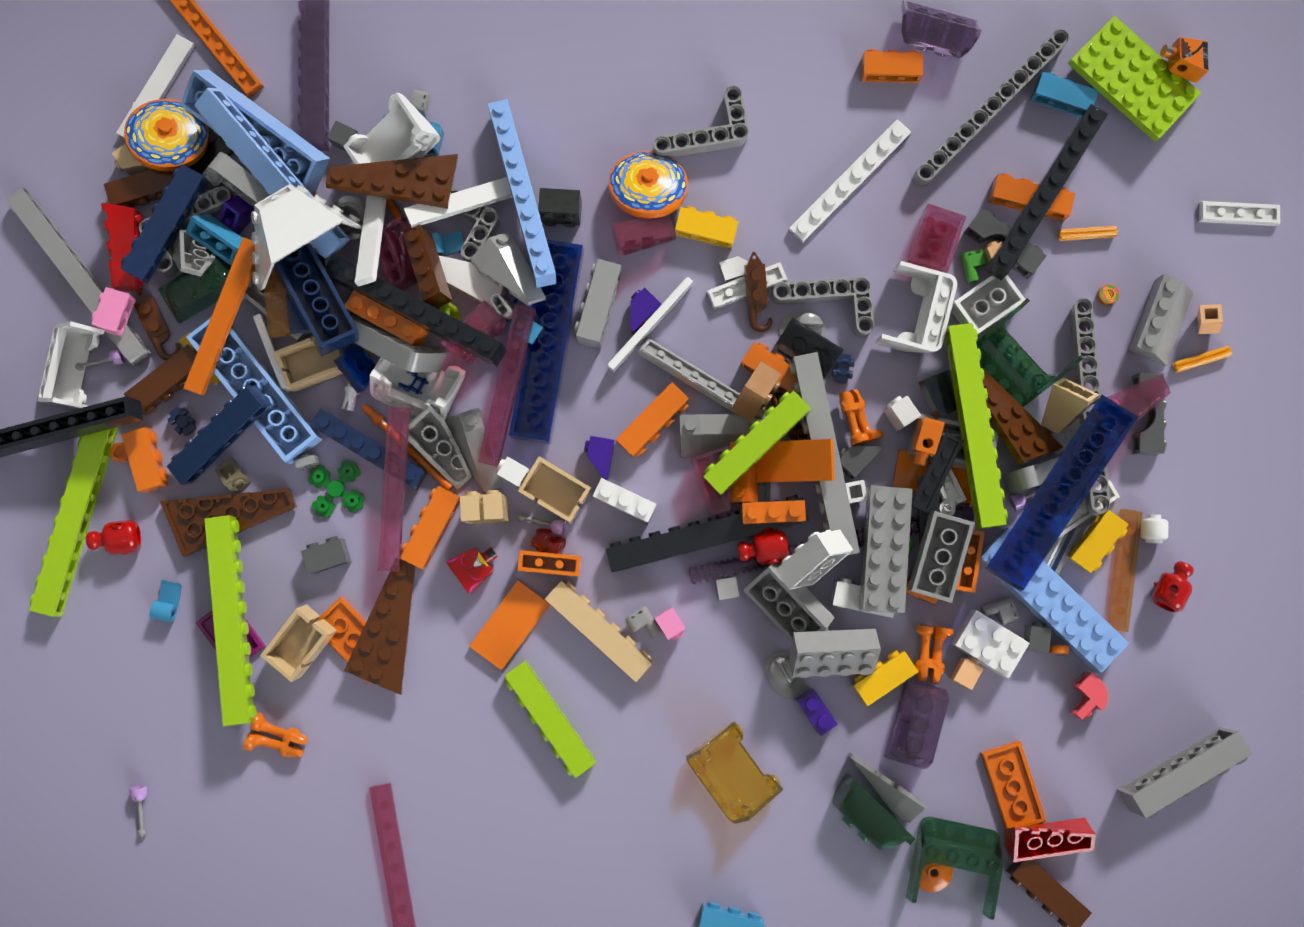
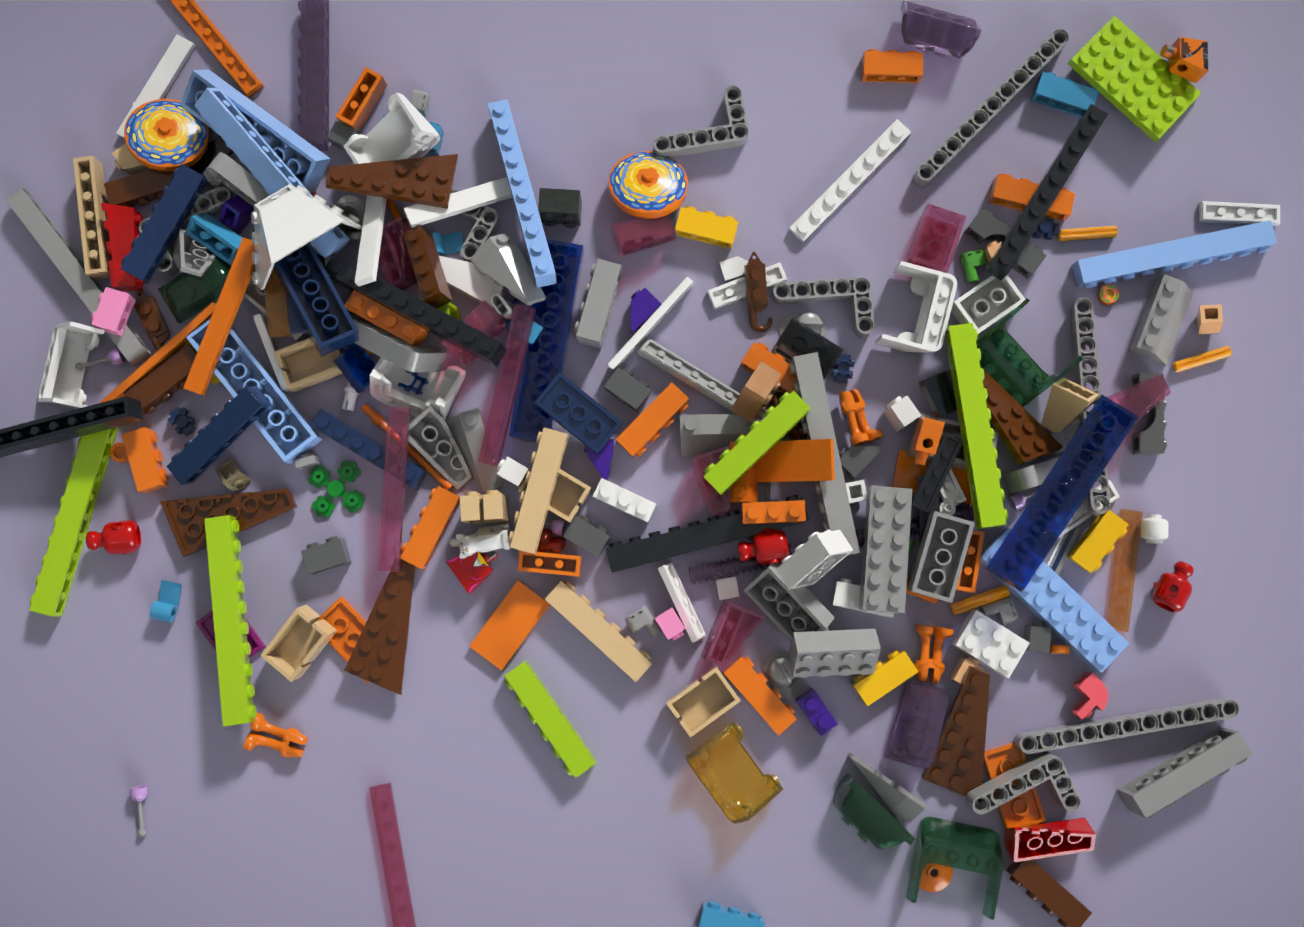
none -> tan brick [73,156,112,280]
none -> orange tile [99,302,217,403]
none -> orange brick [335,67,387,133]
none -> white animal [449,522,511,559]
none -> tan brick [508,428,569,555]
none -> dark blue tile [533,372,622,455]
none -> dark grey brick [563,514,611,557]
none -> dark grey brick [604,367,651,412]
none -> white tile [658,562,706,643]
none -> tan piece [666,665,741,738]
none -> clear pink wedge [700,600,766,667]
none -> orange brick [722,655,797,736]
none -> reddish brown wing [922,665,990,802]
none -> light orange axle [950,585,1010,615]
none -> light grey beam [965,751,1081,815]
none -> light grey beam [1014,698,1239,754]
none -> dark blue piece [1032,218,1059,240]
none -> light blue brick [1072,220,1277,289]

